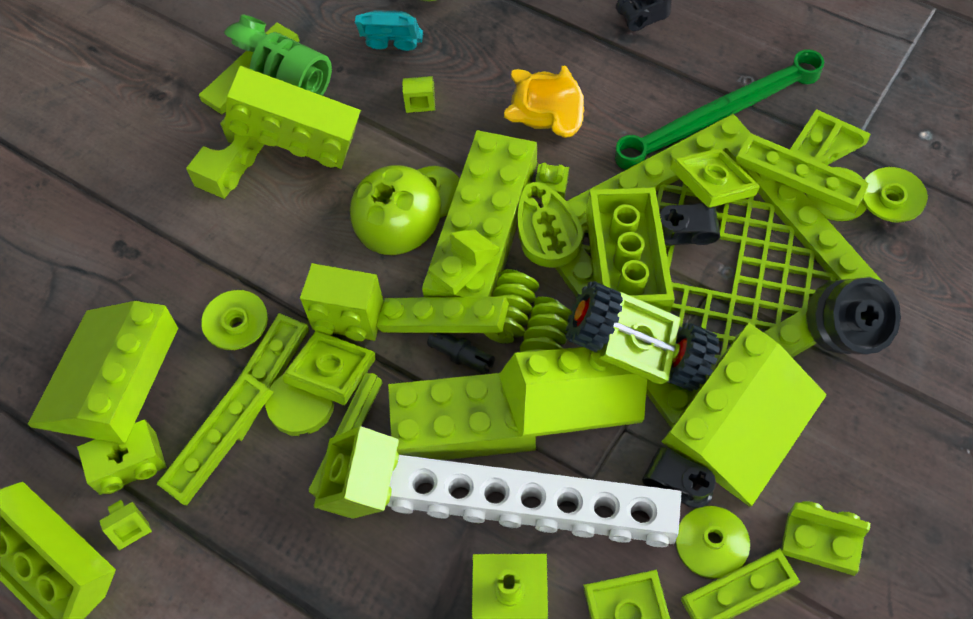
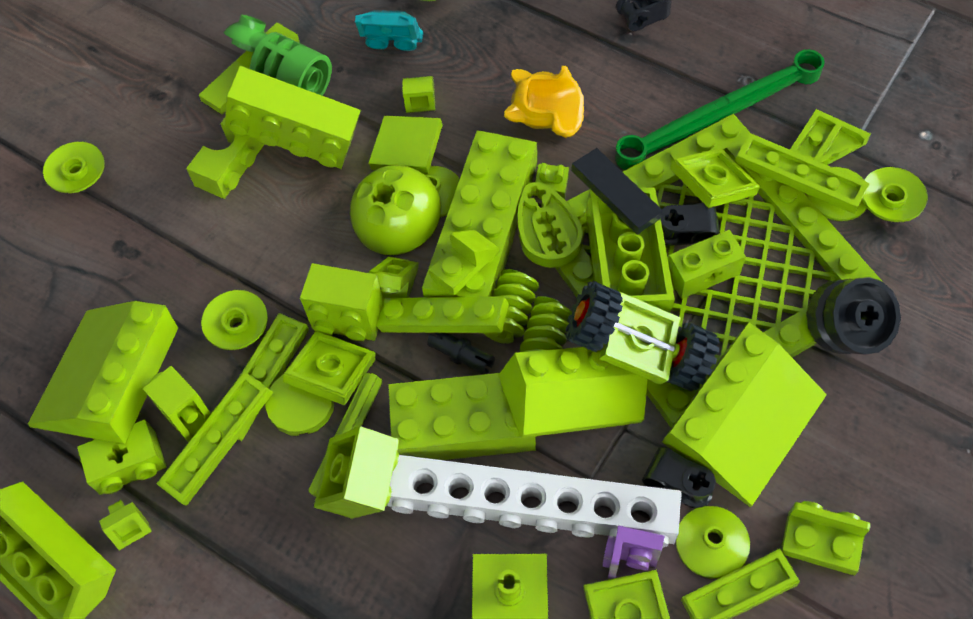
none -> lime dish [43,142,105,193]
none -> lime brick [143,366,211,442]
none -> lime tile [368,116,443,173]
none -> lime slope [369,257,419,300]
none -> black tile [571,148,664,235]
none -> medium lavender bracket [602,525,664,579]
none -> lime brick [668,230,746,299]

